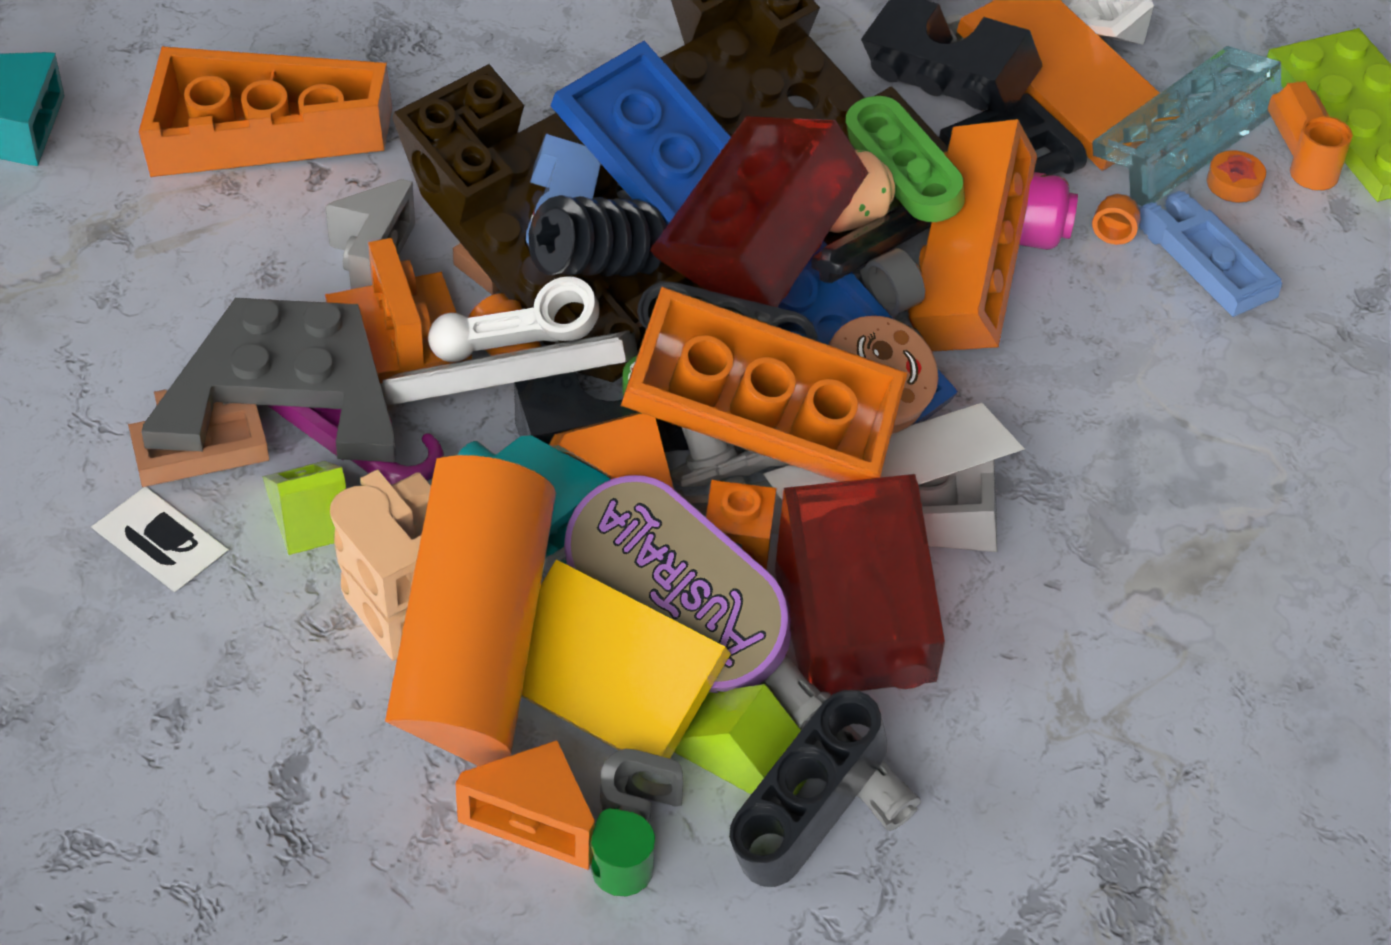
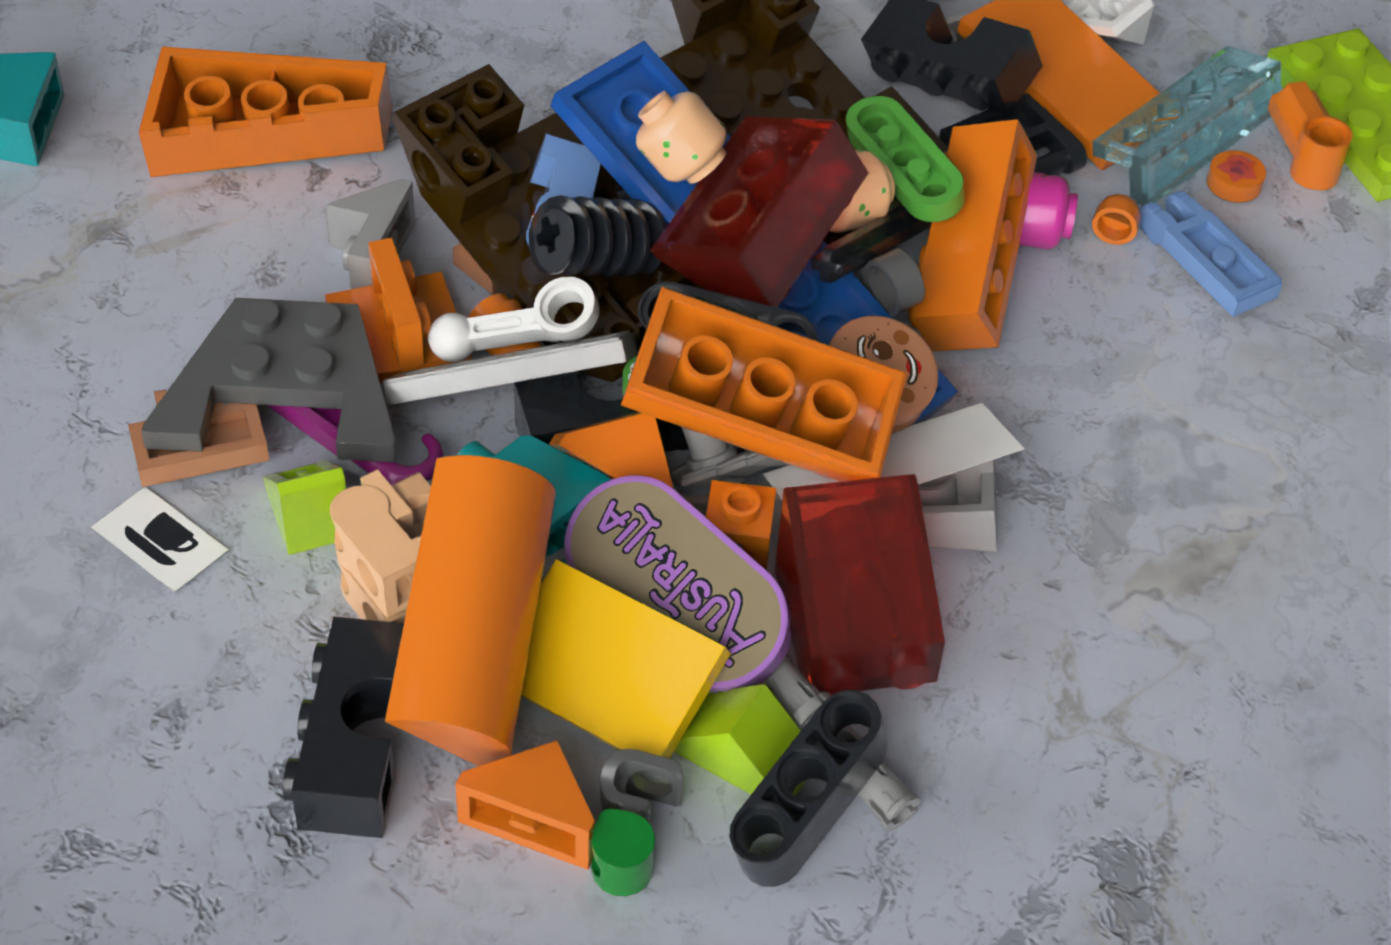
none -> black arch [283,616,404,838]
none -> light nougat head [636,91,726,184]

